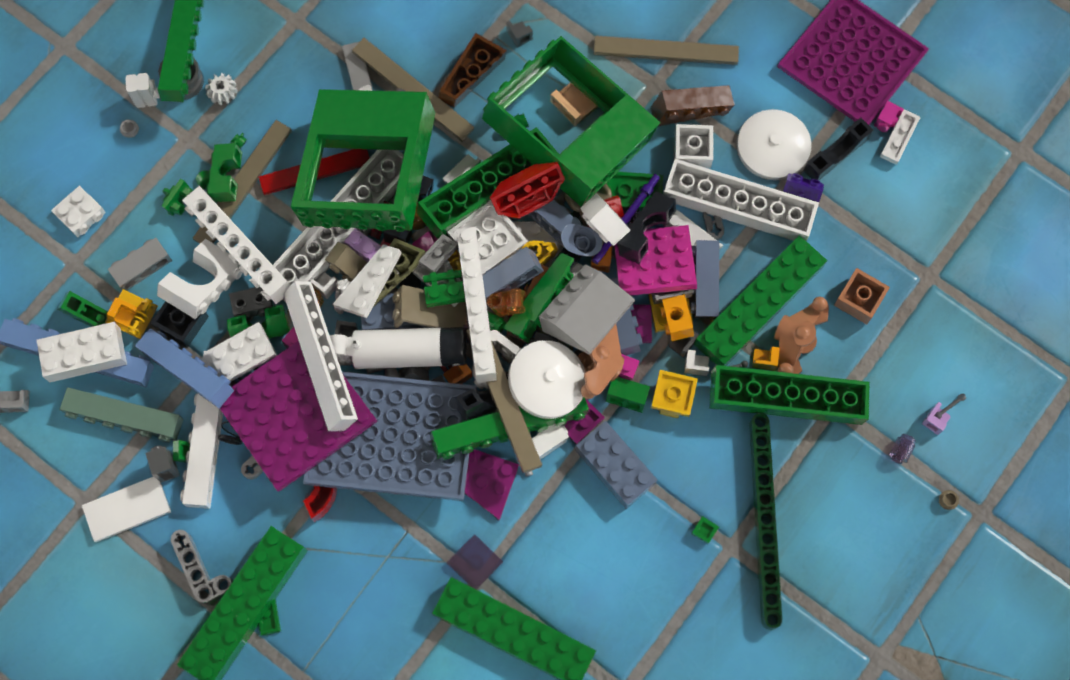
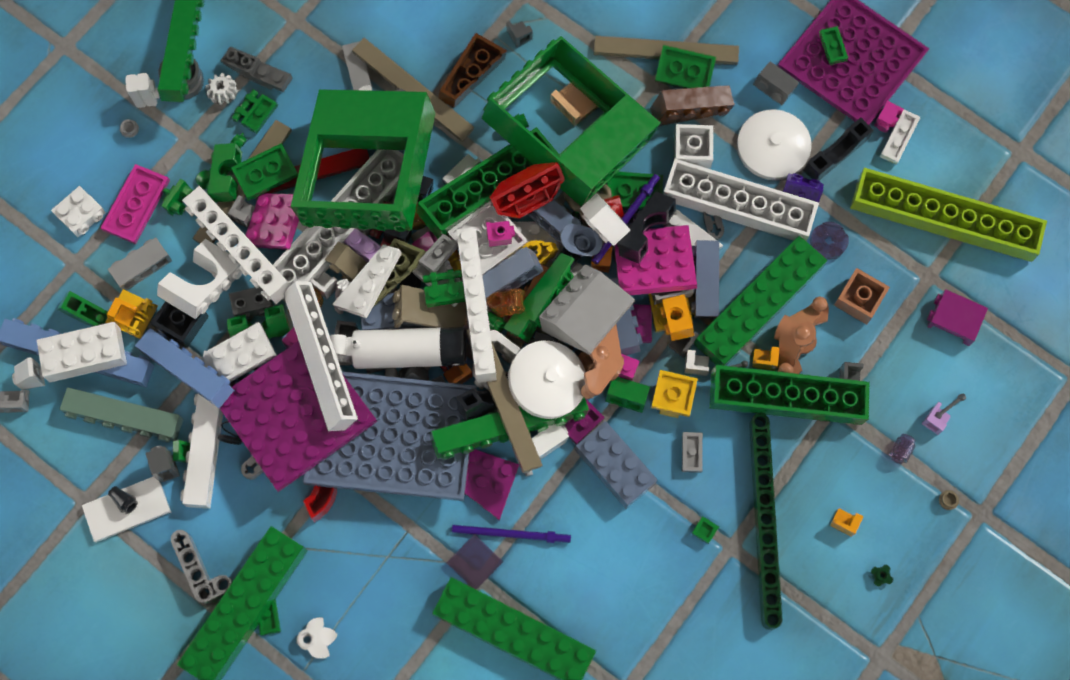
none -> white slope [12,357,45,390]
none -> dark pink plate [101,164,170,244]
none -> black cone [108,486,138,514]
none -> dark grey slope [220,46,293,92]
none -> light grey panel [228,195,255,228]
none -> green plate [231,89,278,134]
none -> green plate [231,143,298,201]
none -> dark pink plate [245,193,299,249]
none -> white plate [297,617,338,658]
none -> dark purple bar [452,525,571,543]
none -> dark pink brick [486,221,515,247]
none -> green plate [654,45,716,89]
none -> light grey plate [682,432,703,473]
none -> dark grey brick [753,61,800,105]
none -> clear purple plate [810,222,849,259]
none -> green plate [819,26,848,65]
none -> light orange panel [830,509,864,537]
none -> dark grey panel [839,362,864,381]
none -> lime brick [850,167,1047,262]
none -> dark green plate [871,565,893,586]
none -> magenta panel [927,289,988,346]

